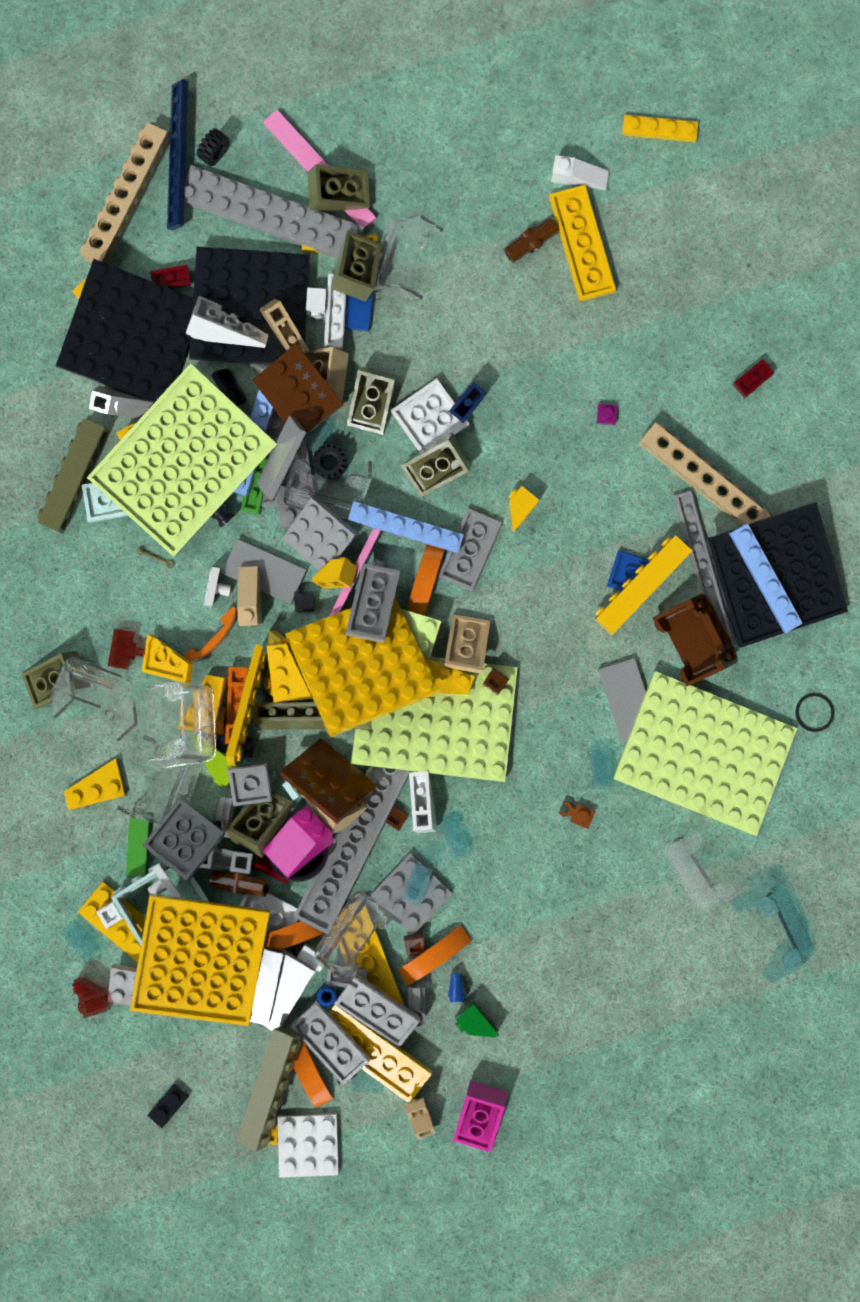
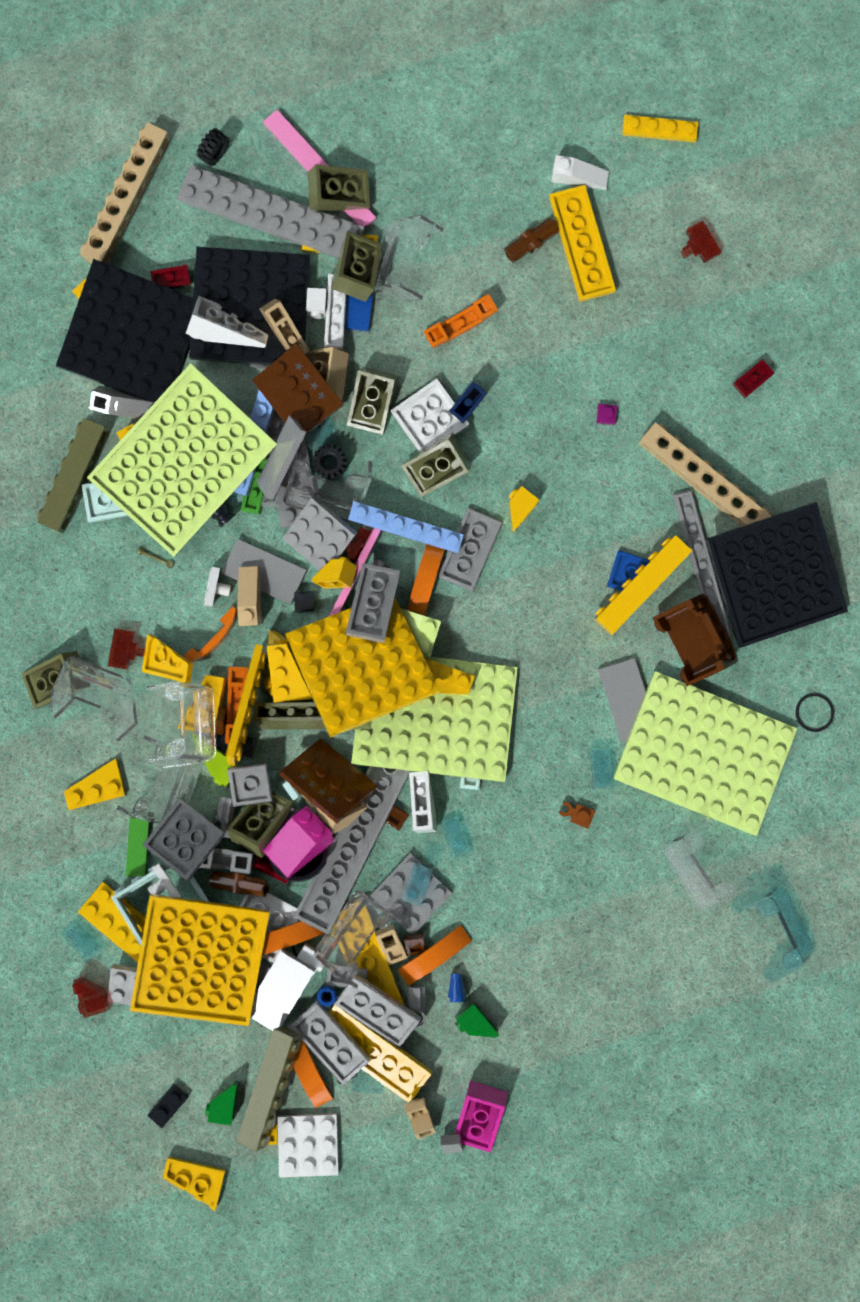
white tile [97,901,123,928] -> none
dark blue tile [167,79,188,230] -> none
black plate [211,368,247,405] -> none
tile [250,946,285,1026] -> none
tan plate [444,614,490,674] -> none
reddish brown tile [483,668,510,695] -> none
light blue plate [729,523,802,633] -> none
none -> yellow wing [162,1156,226,1211]
none -> green slope [205,1081,239,1126]
none -> clear red hinge [346,526,371,563]
none -> tan brick [375,924,407,965]
none -> orange slope [423,294,498,348]
none -> light grey slope [441,1134,463,1154]
none -> light aqua tile [460,777,480,790]
none -> clear red hinge [680,221,722,263]

